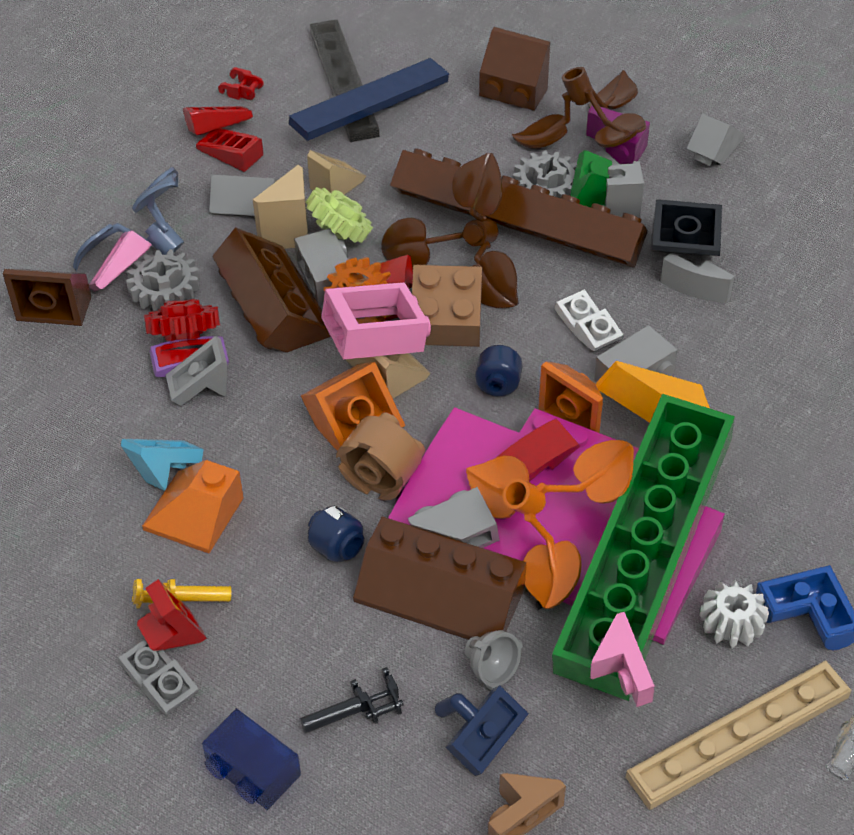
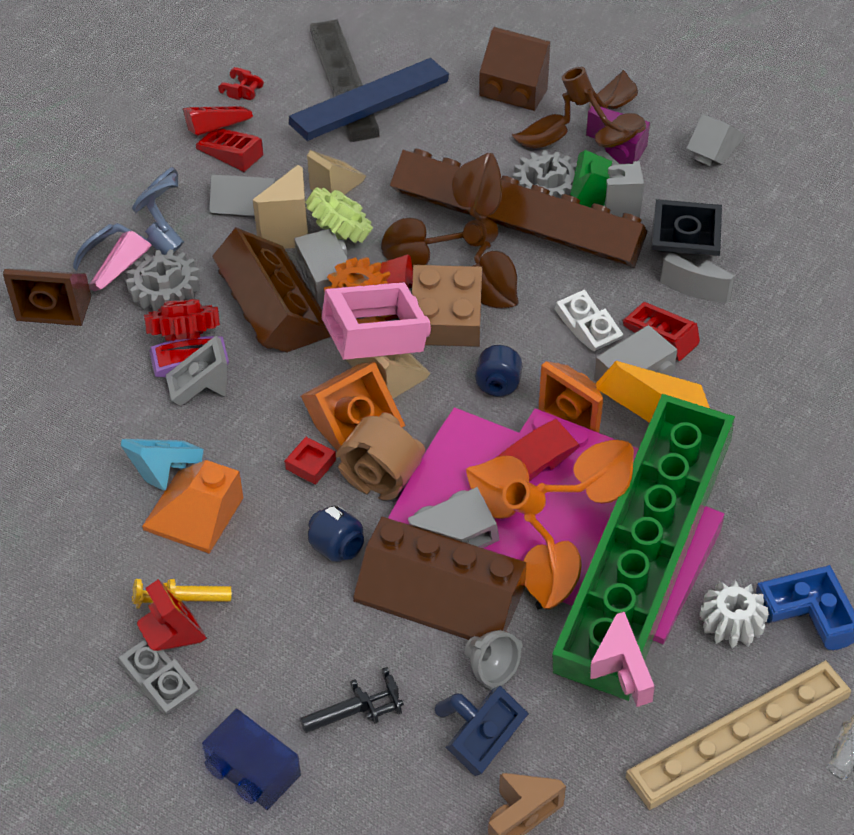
none -> red plate [285,436,336,485]
none -> red slope [622,302,700,361]

